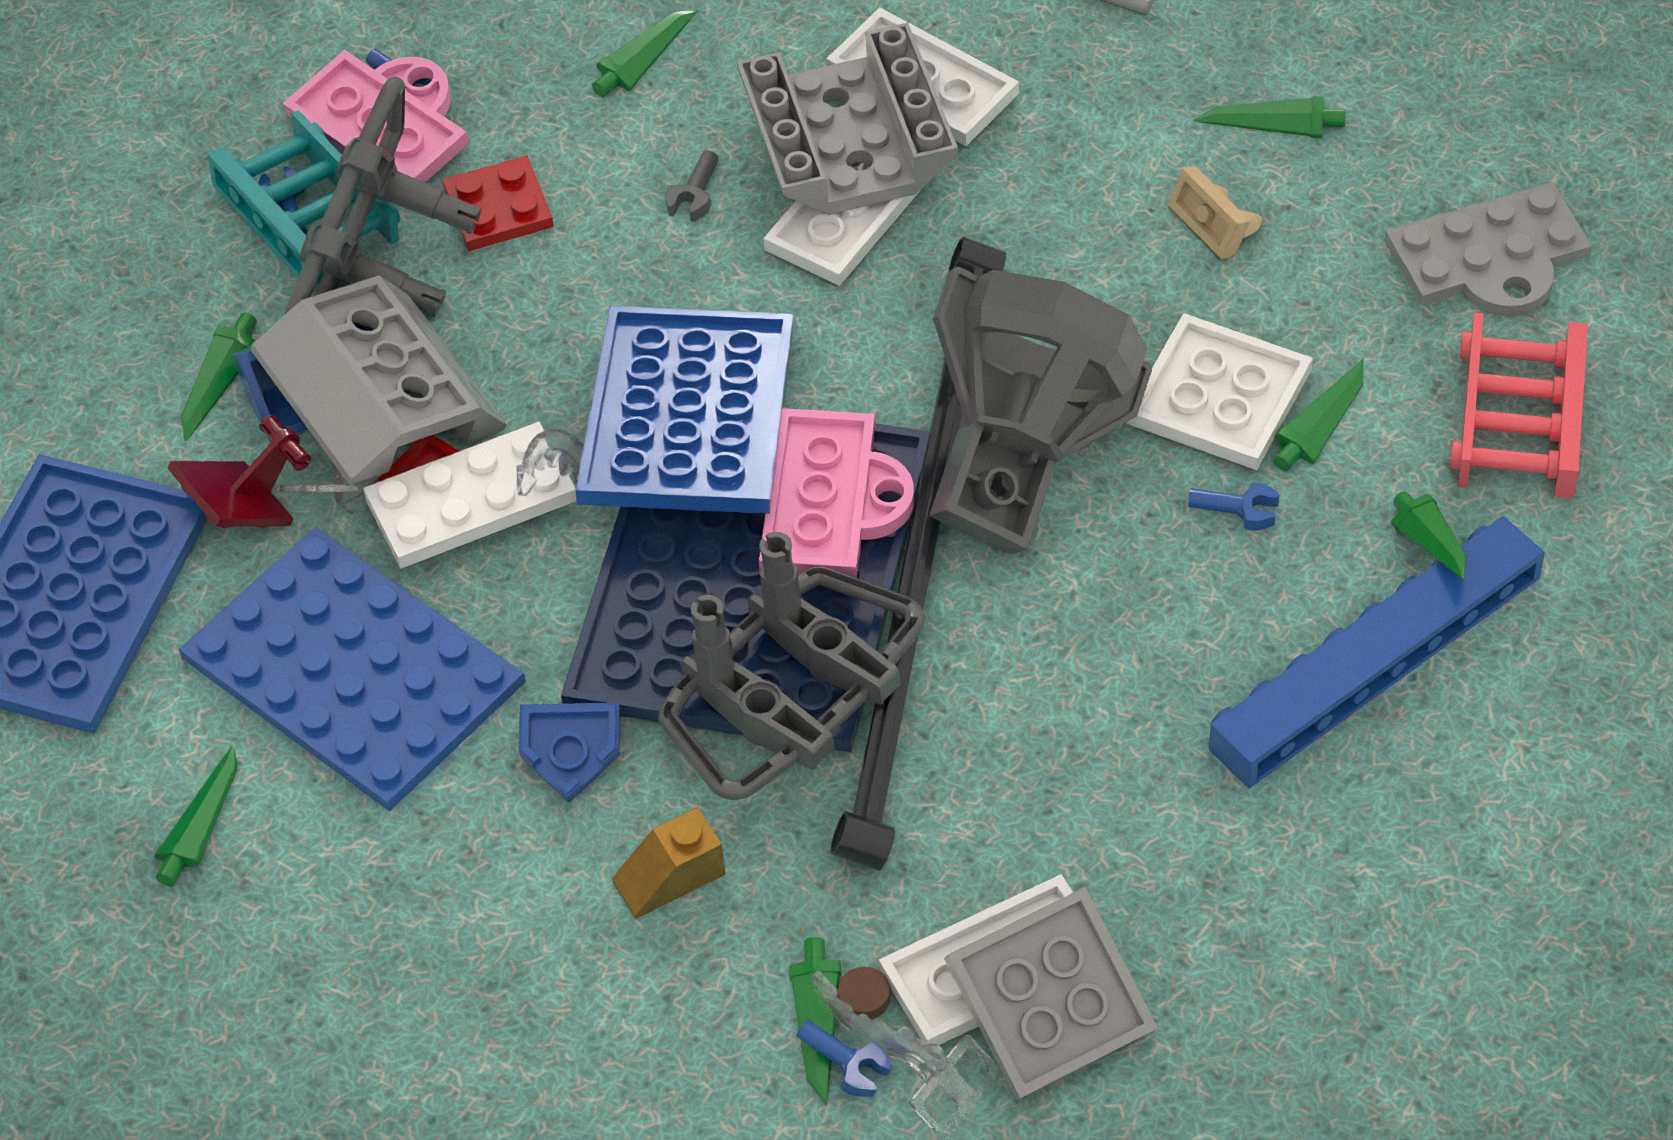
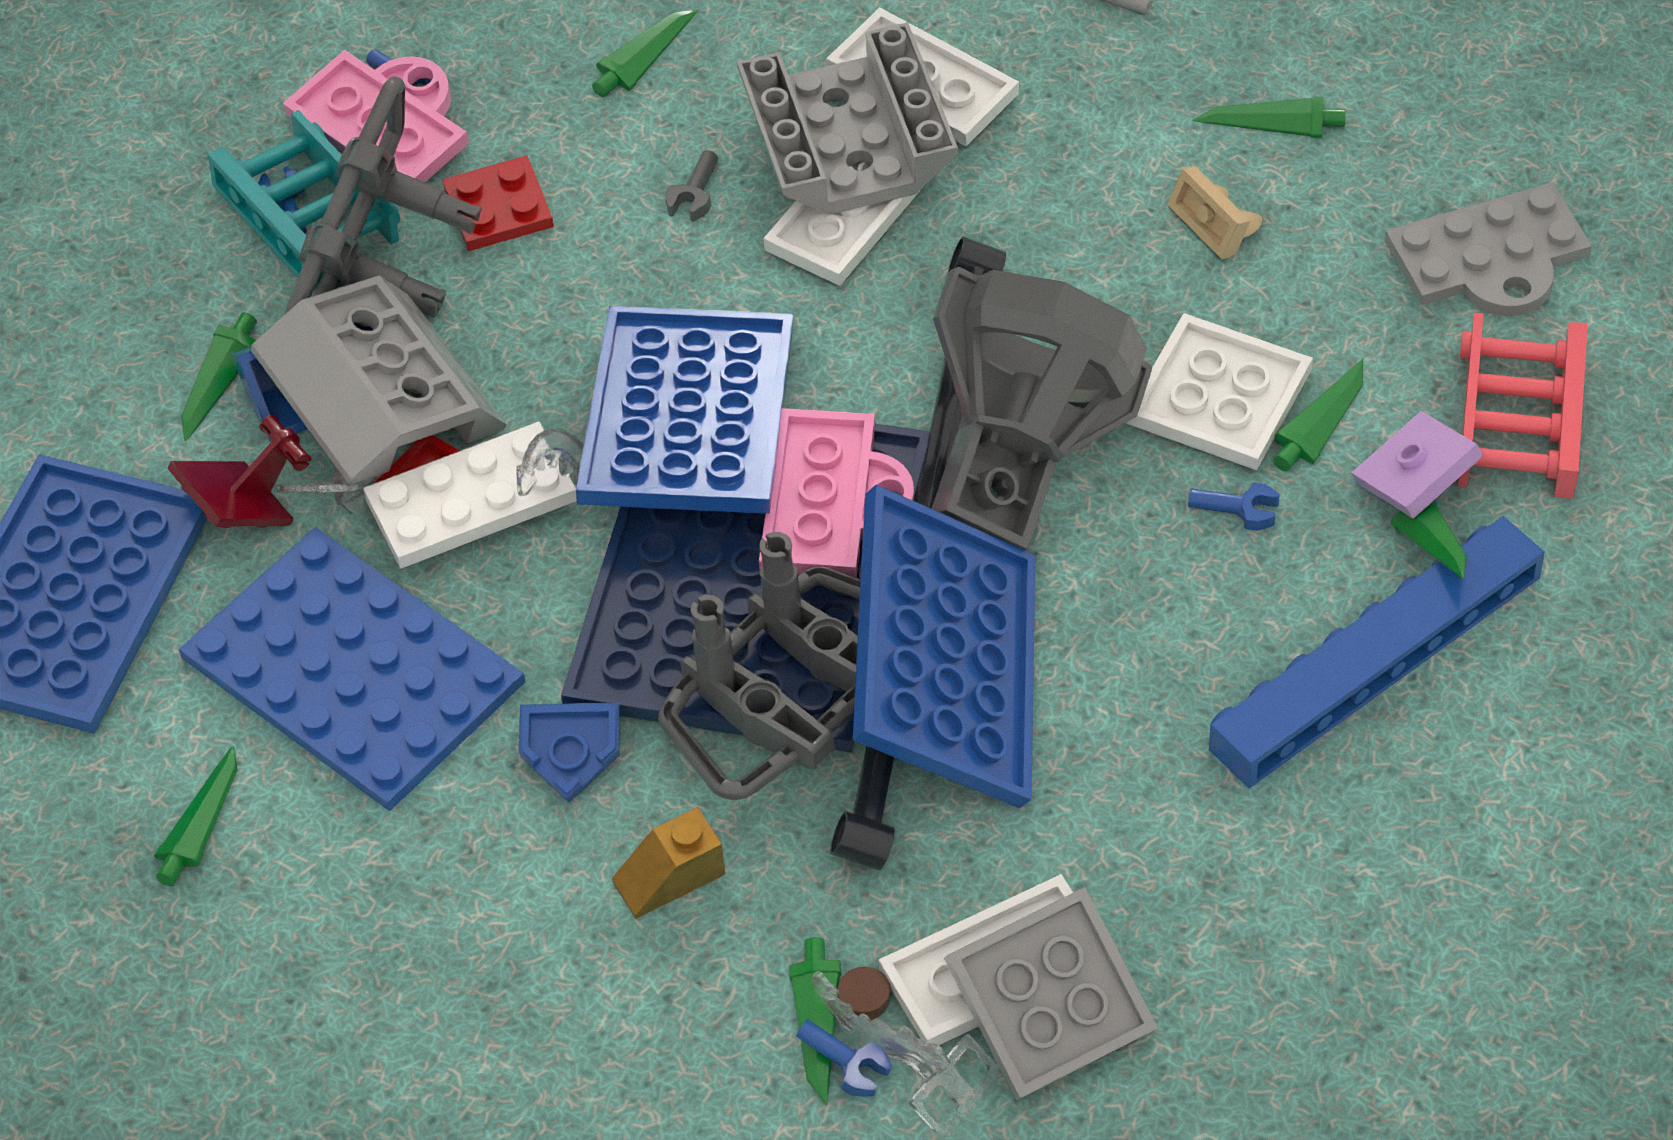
none -> blue plate [853,484,1036,808]
none -> lavender plate [1352,411,1484,518]

